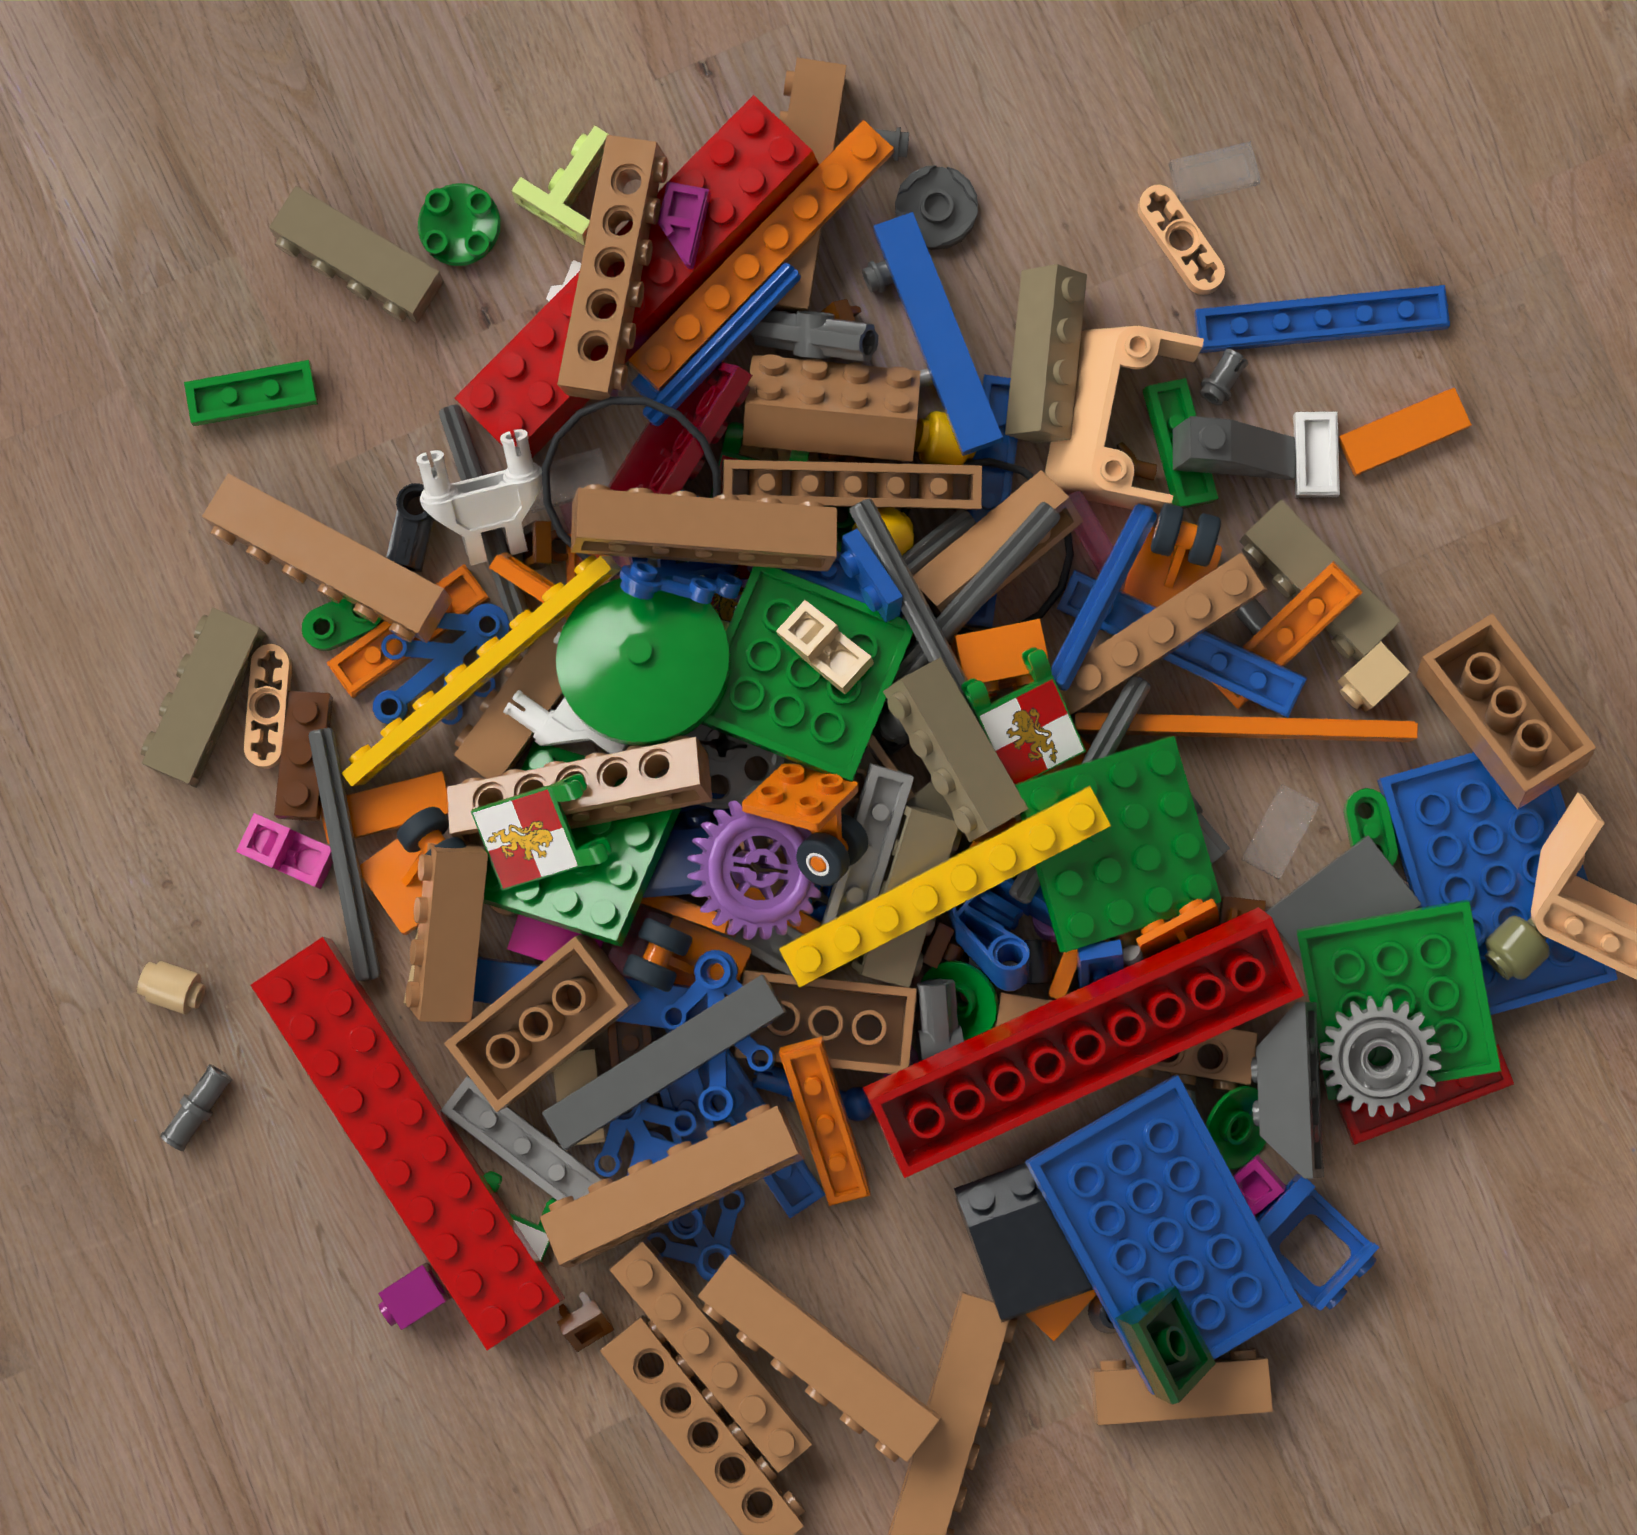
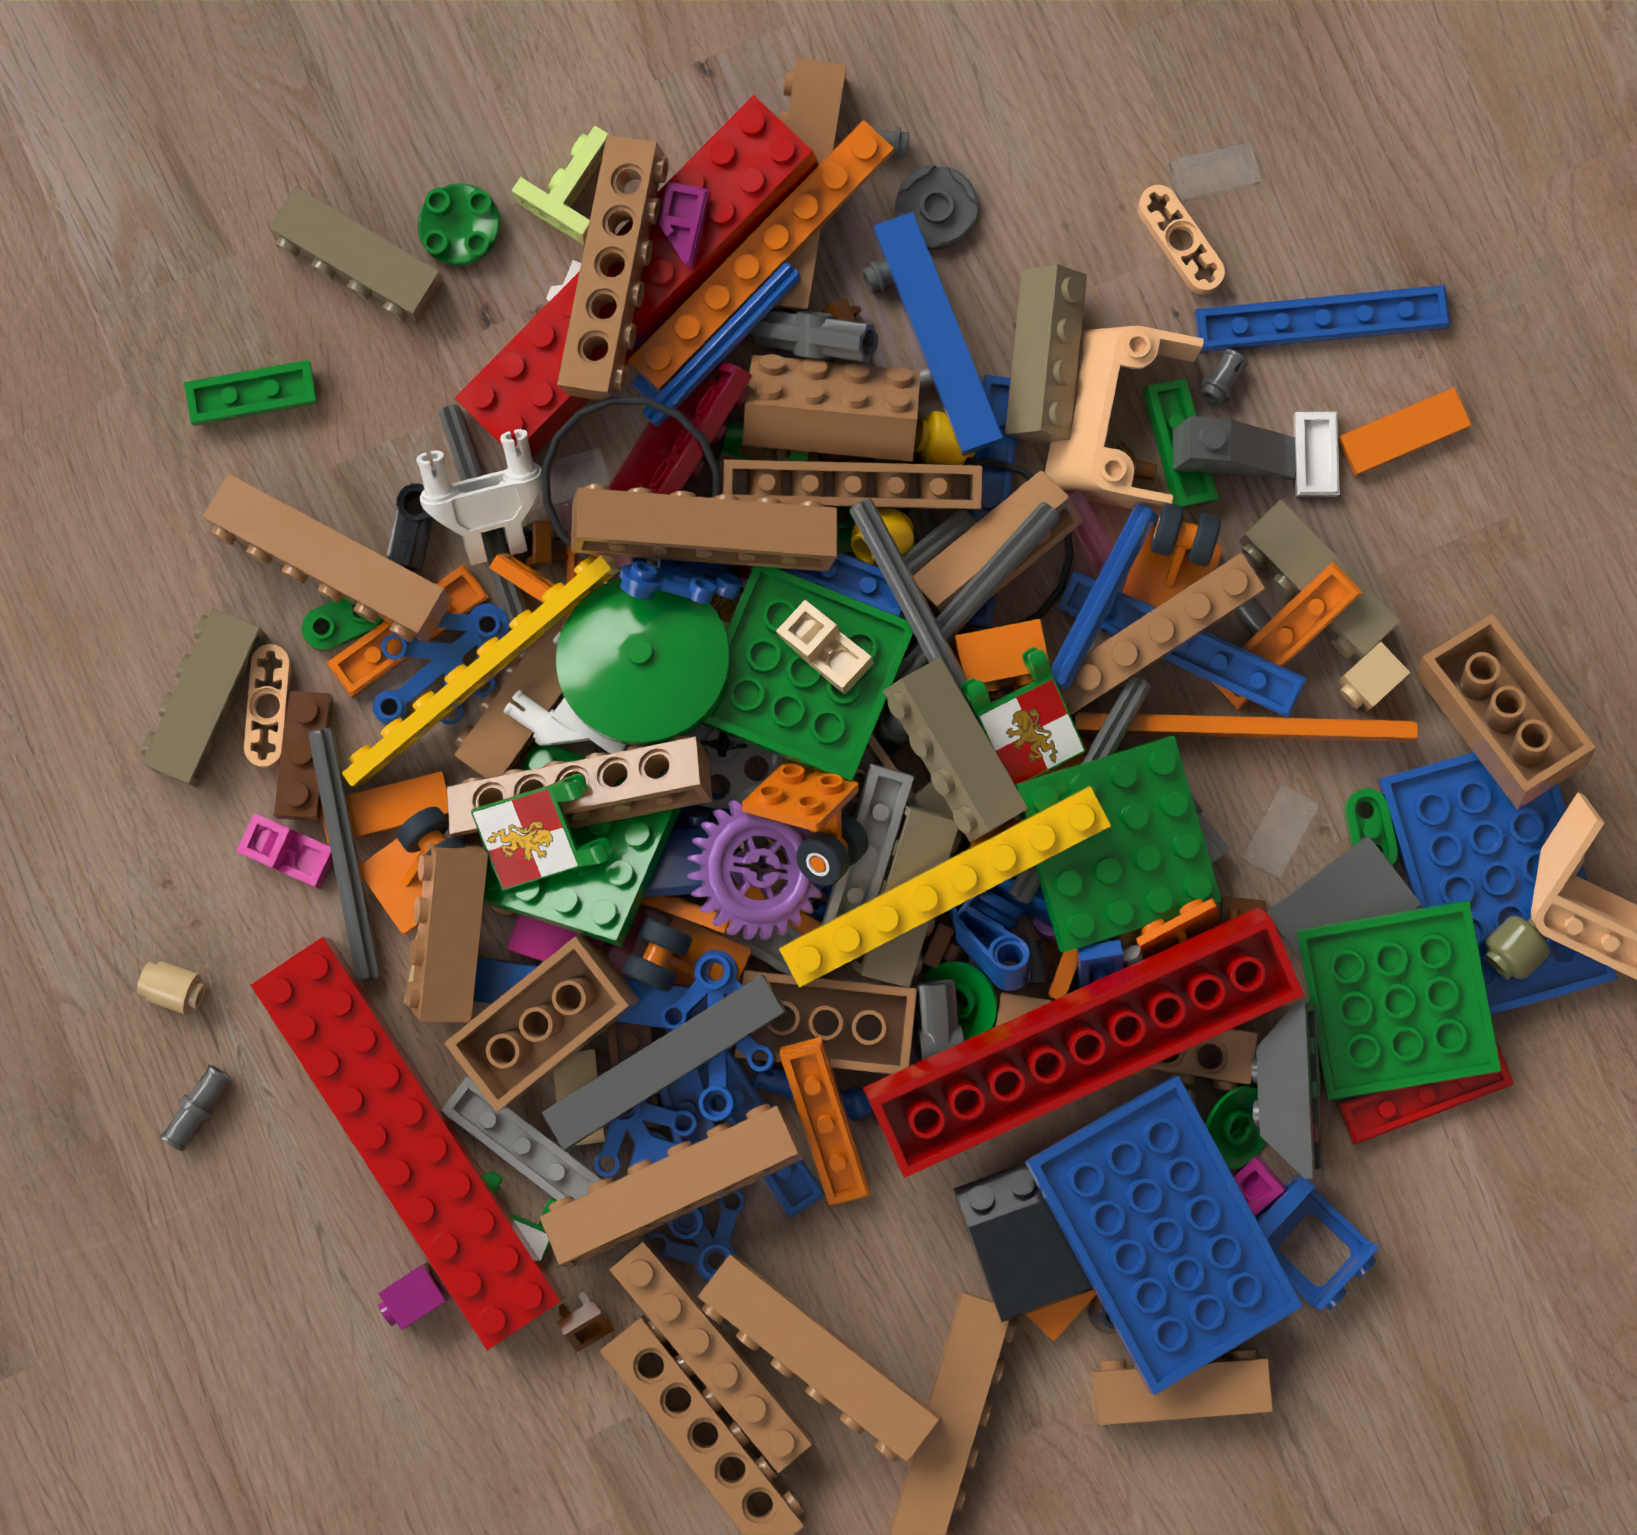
blue plate [839,528,903,623] -> none
dark green slope [1115,1285,1216,1405] -> none
light grey gear [1320,996,1441,1117] -> none

